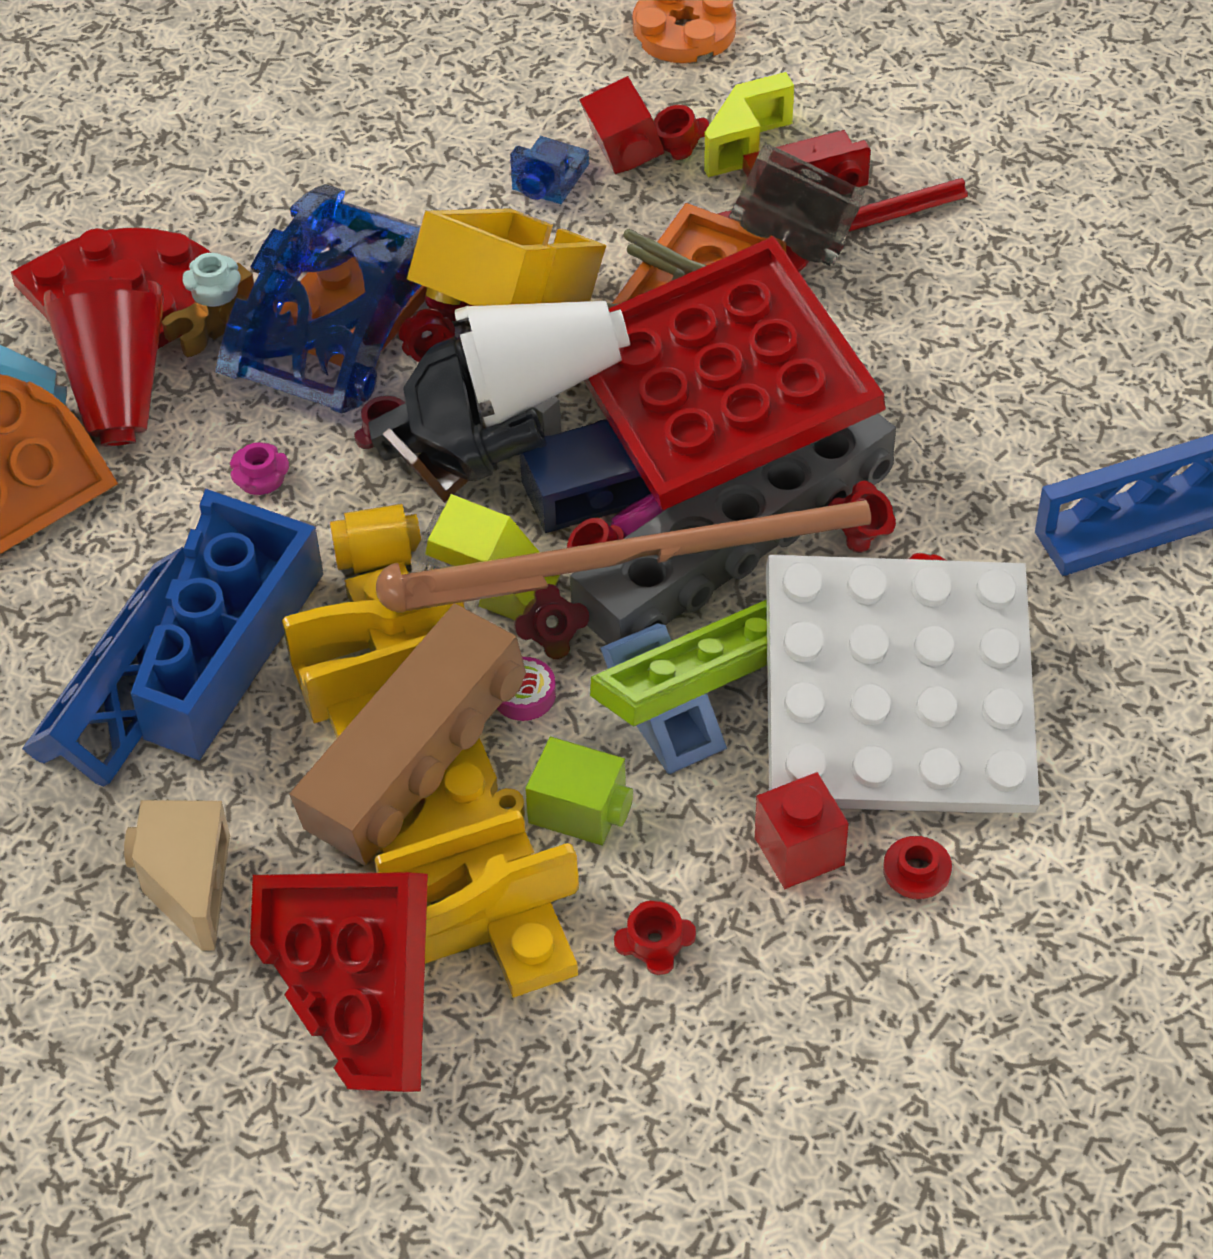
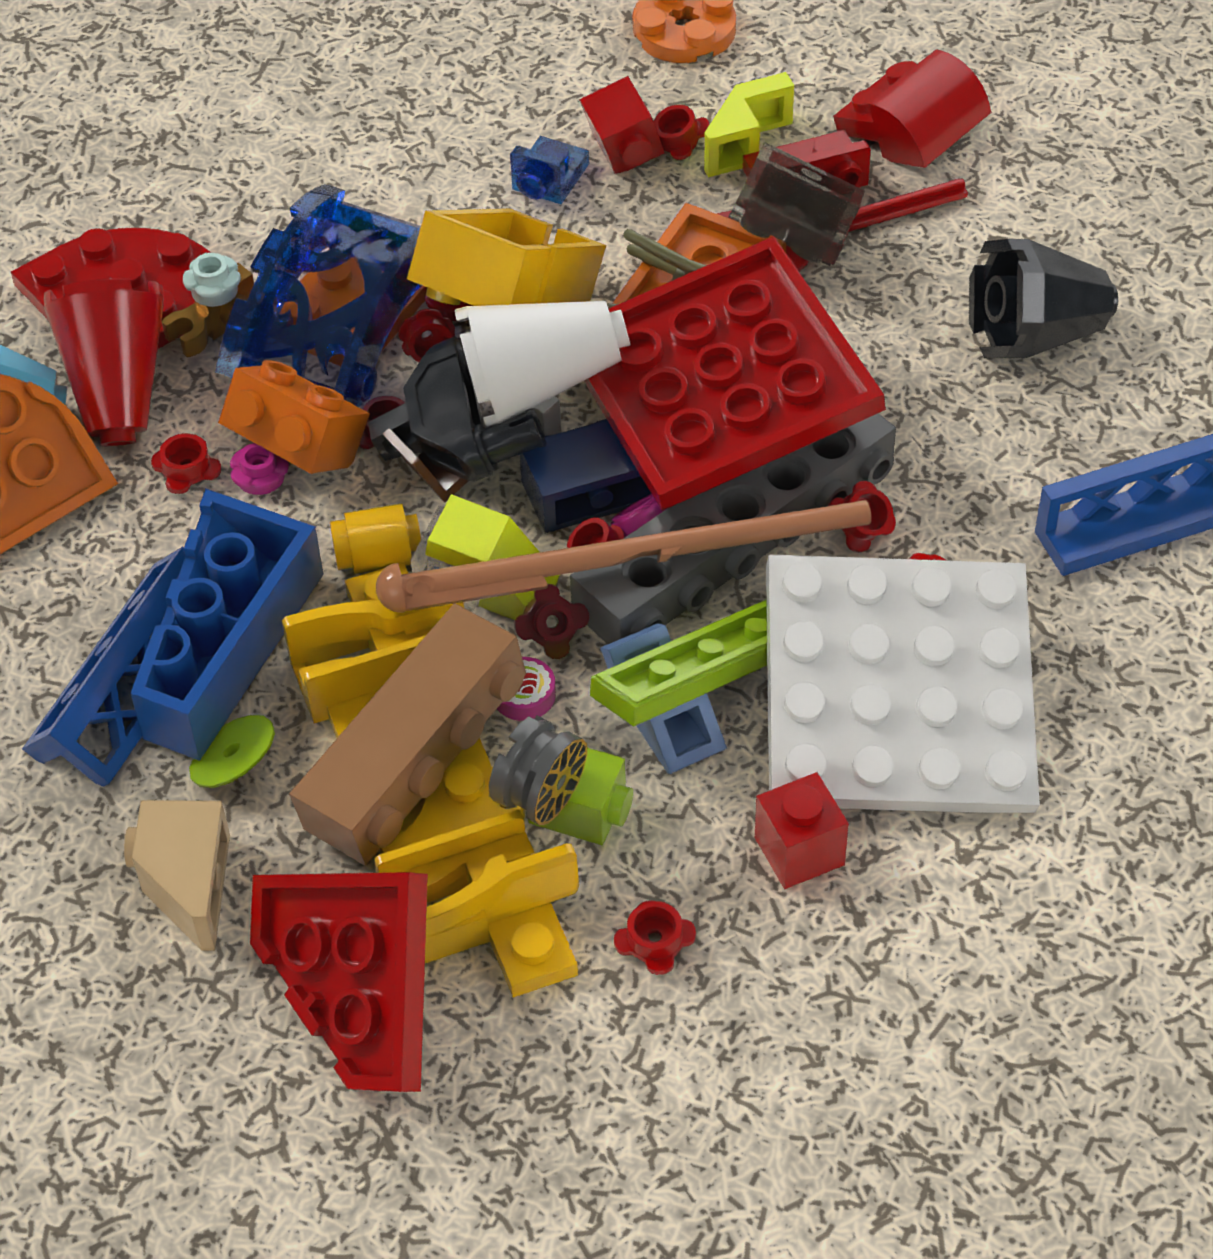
red plate [883,836,952,899] -> none
none -> red plate [151,433,222,494]
none -> lime piece [189,715,275,788]
none -> orange brick [218,360,370,474]
none -> dark grey wheel [489,715,587,825]
none -> red brick [833,49,992,168]
none -> black cone [969,239,1118,358]

